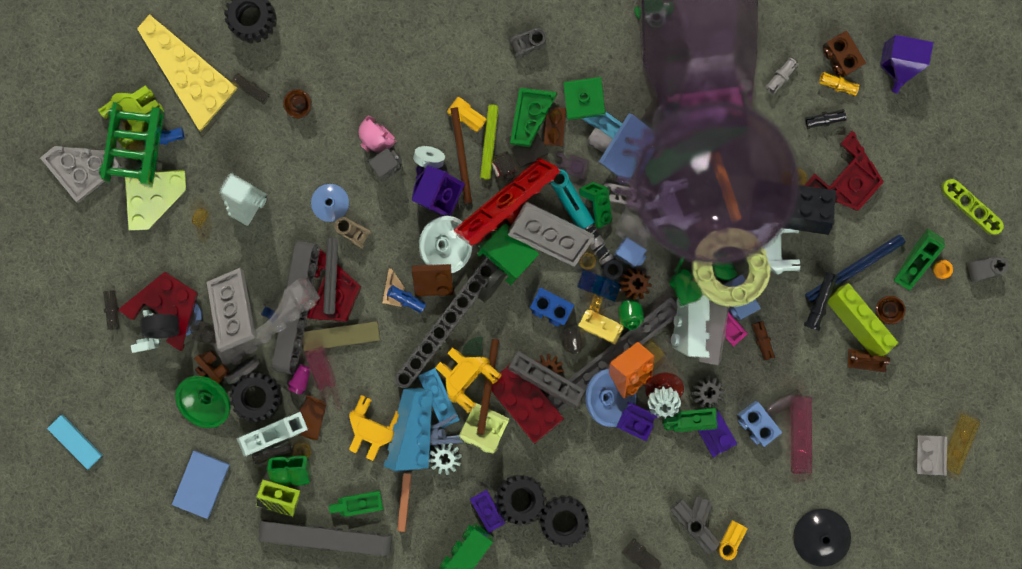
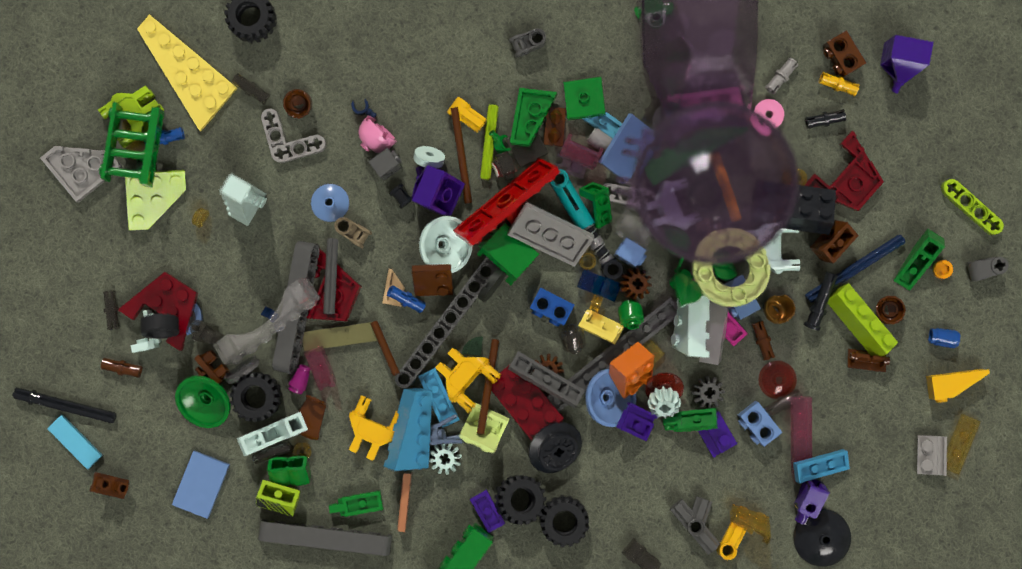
light grey plate [207,268,256,352] -> none
none -> black axle [12,387,117,423]
none -> reddish brown hips [89,472,129,499]
none -> reddish brown pin [101,358,143,378]
none -> light grey beam [261,109,326,163]
none -> dark blue piece [351,99,377,118]
none -> reddish brown bar [370,321,400,376]
none -> black bush [389,183,412,209]
none -> green piece [489,130,511,154]
none -> black piece [528,422,582,473]
none -> clear pink hinge [560,133,604,170]
none -> clear yellow wing [730,504,771,544]
none -> bright pink piece [753,99,784,130]
none -> clear red dish [758,361,797,399]
none -> pearl gold hair [763,295,796,324]
none -> dark azure plate [793,449,850,483]
none -> dark purple torso [794,479,830,525]
none -> reddish brown brick [810,220,859,264]
none -> yellow slope [926,369,990,403]
none -> blue piece [928,328,960,348]

